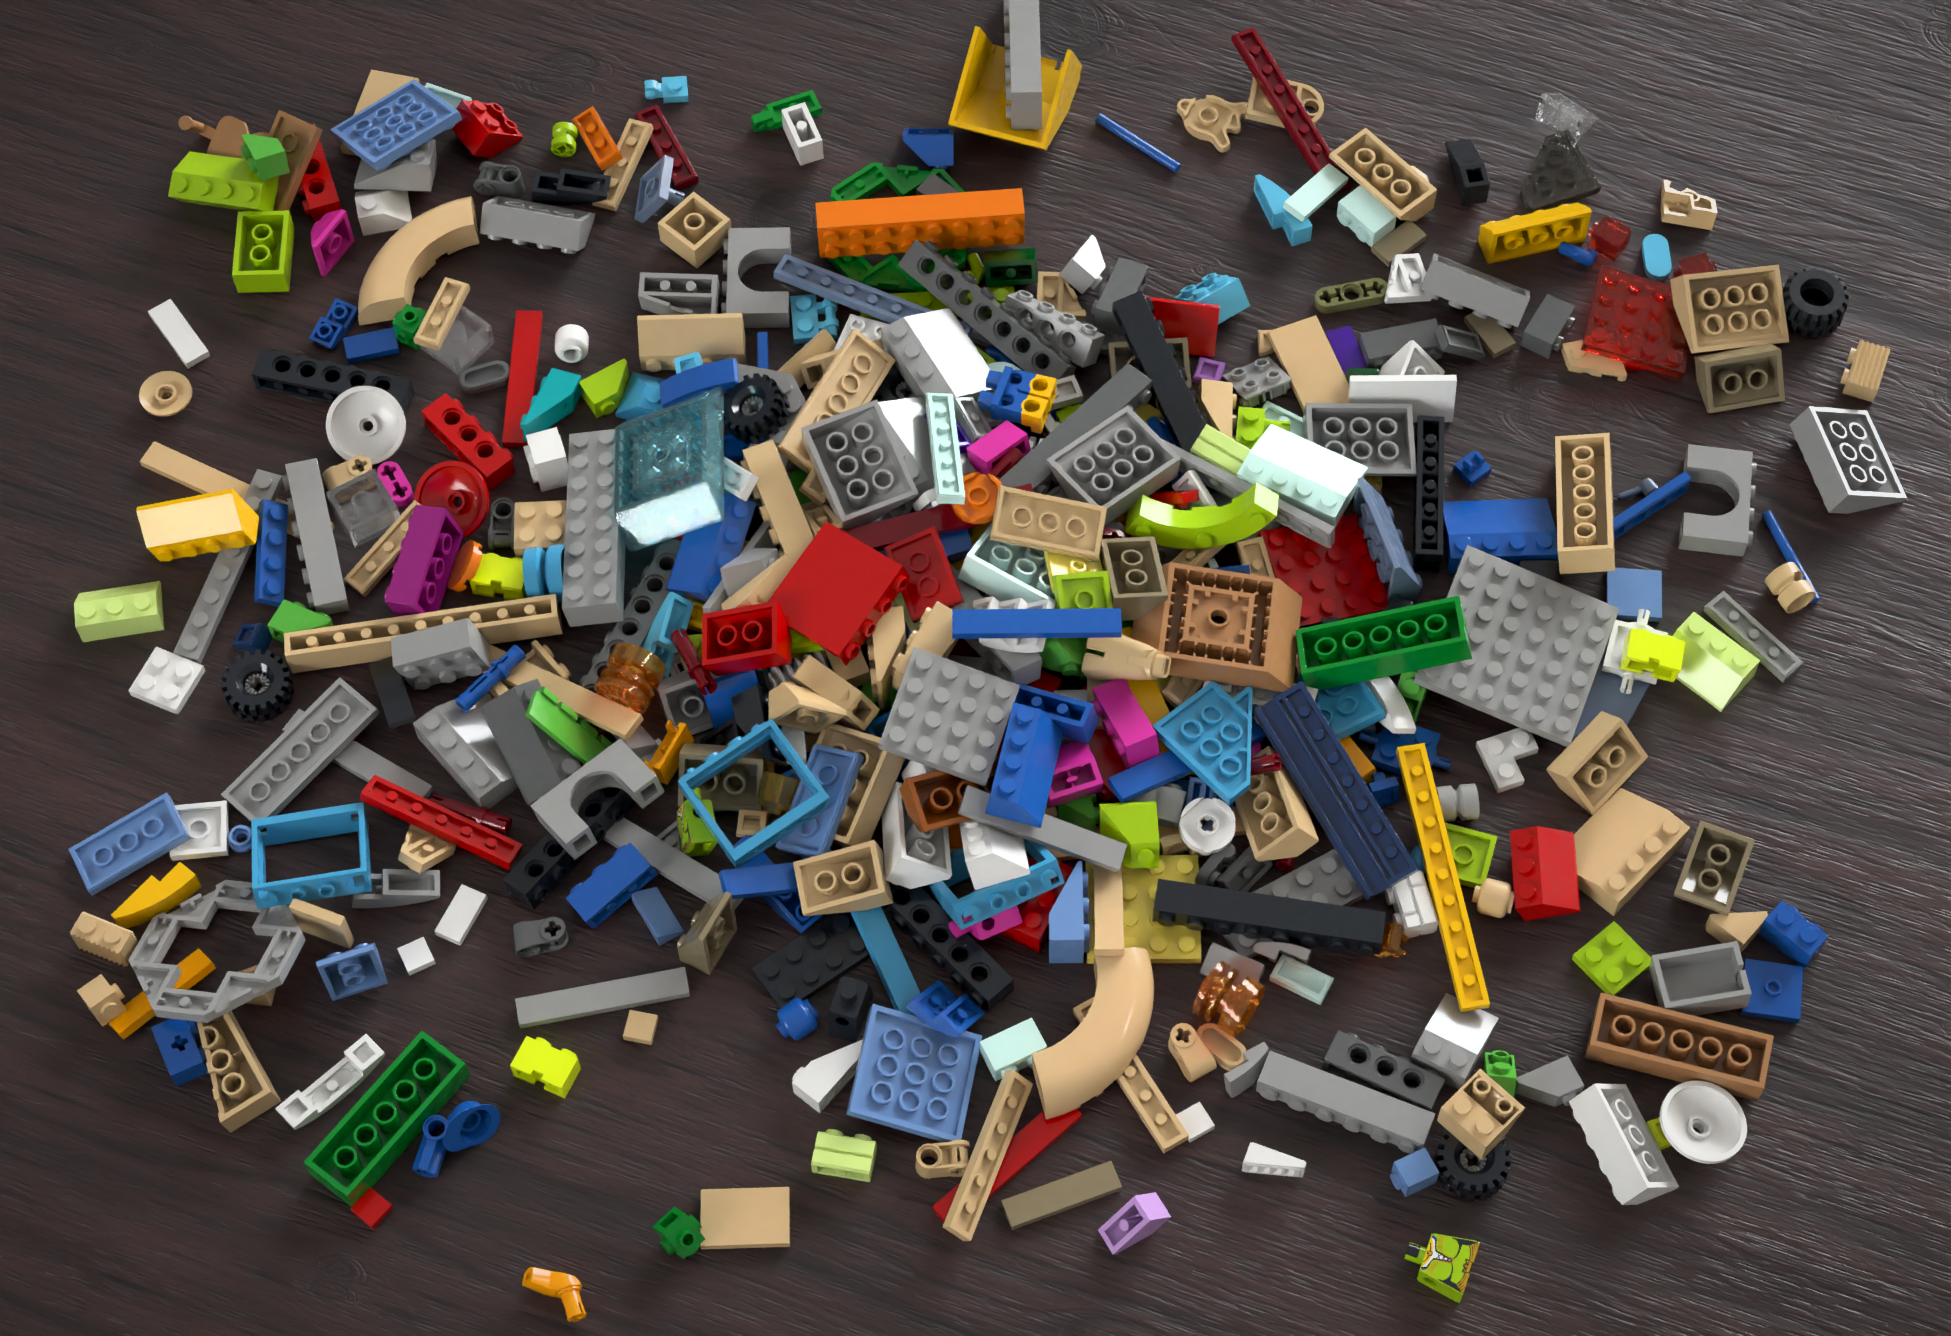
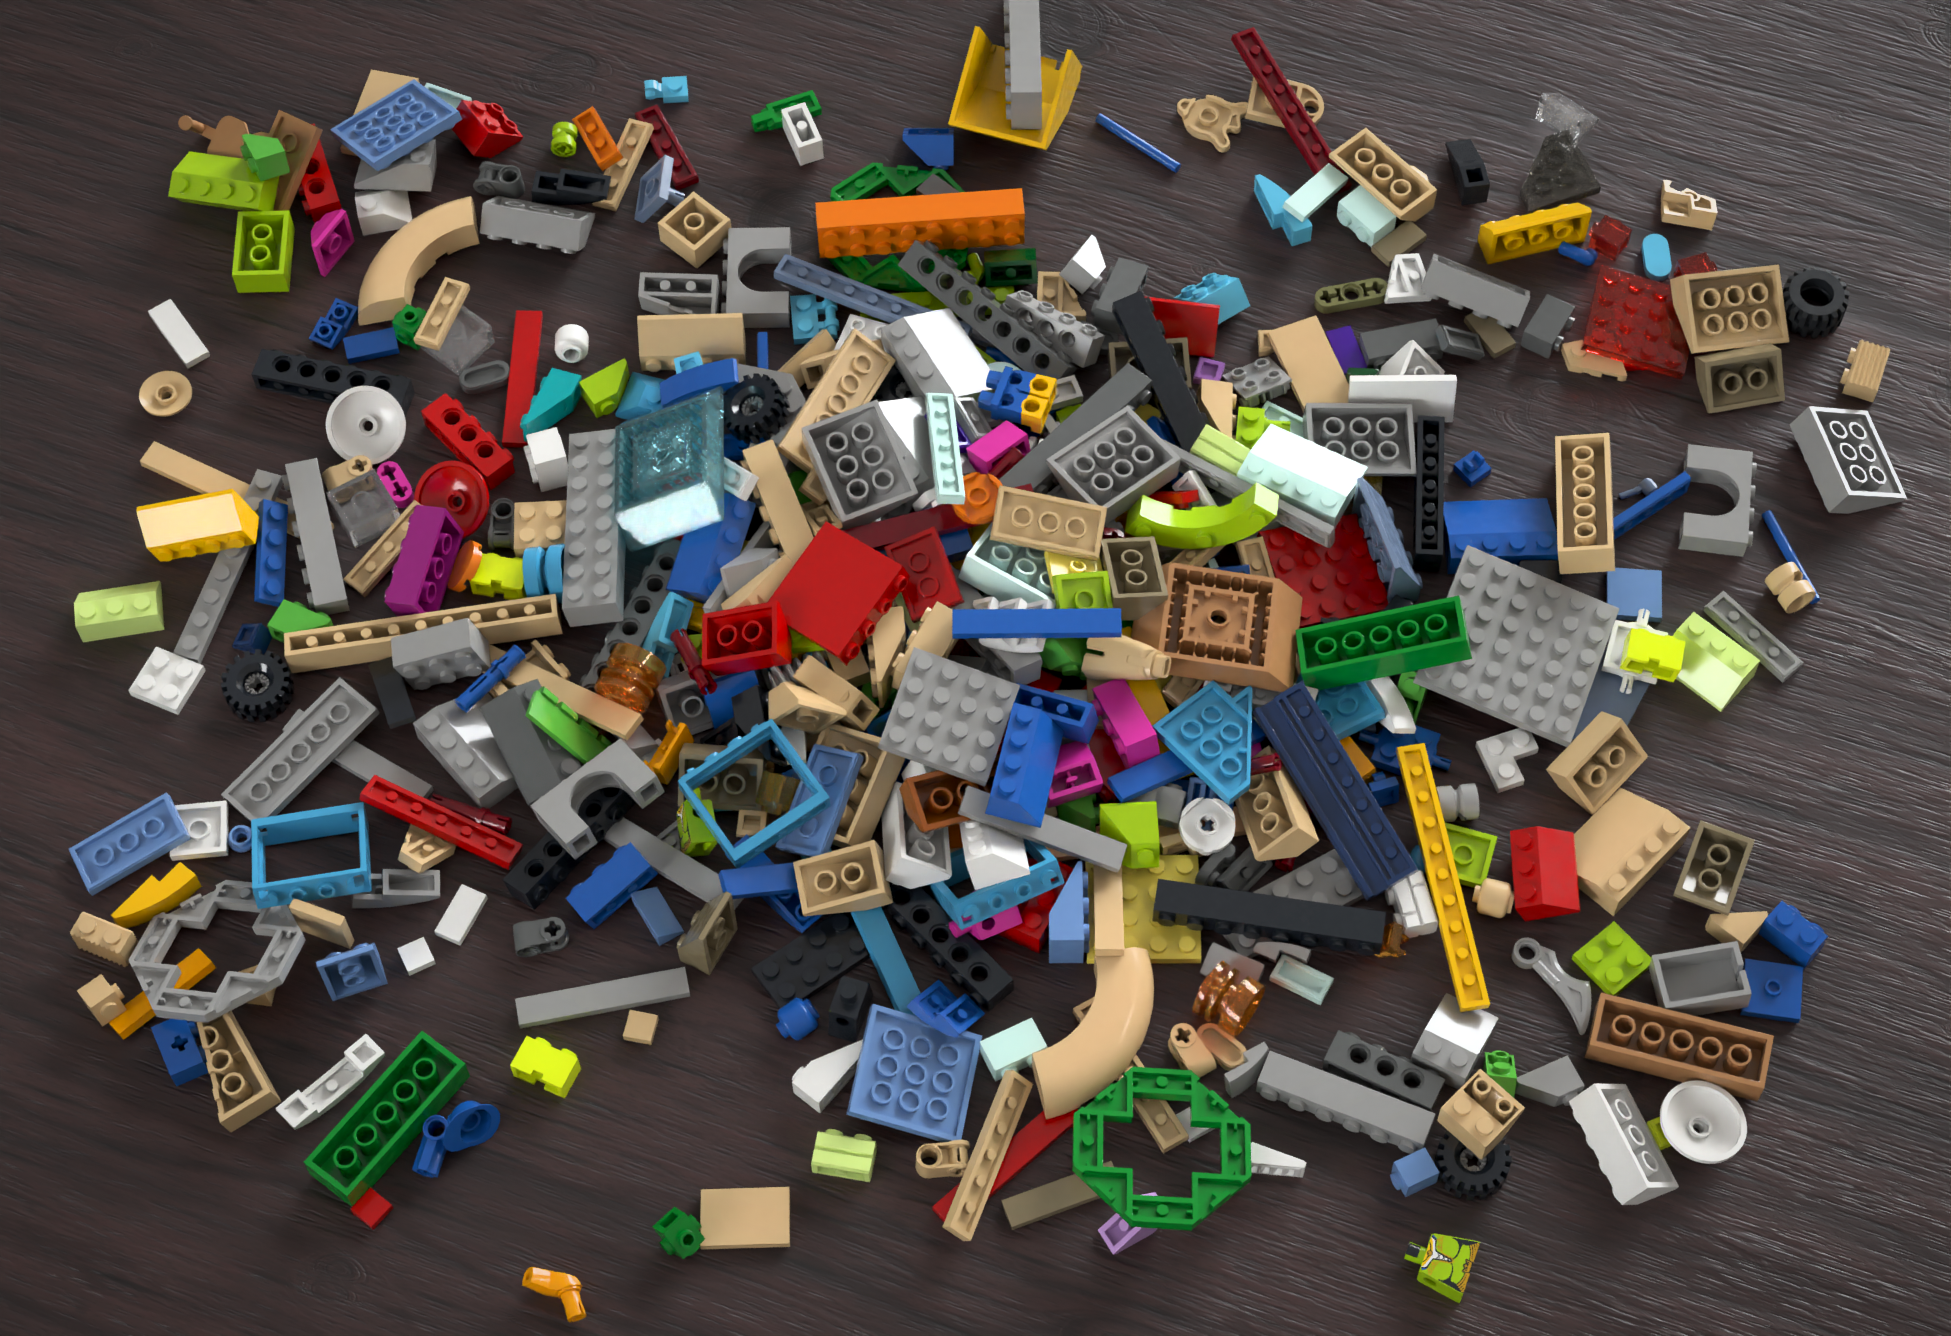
none -> green plate [1072,1067,1252,1231]
none -> light grey piece [1511,937,1592,1035]

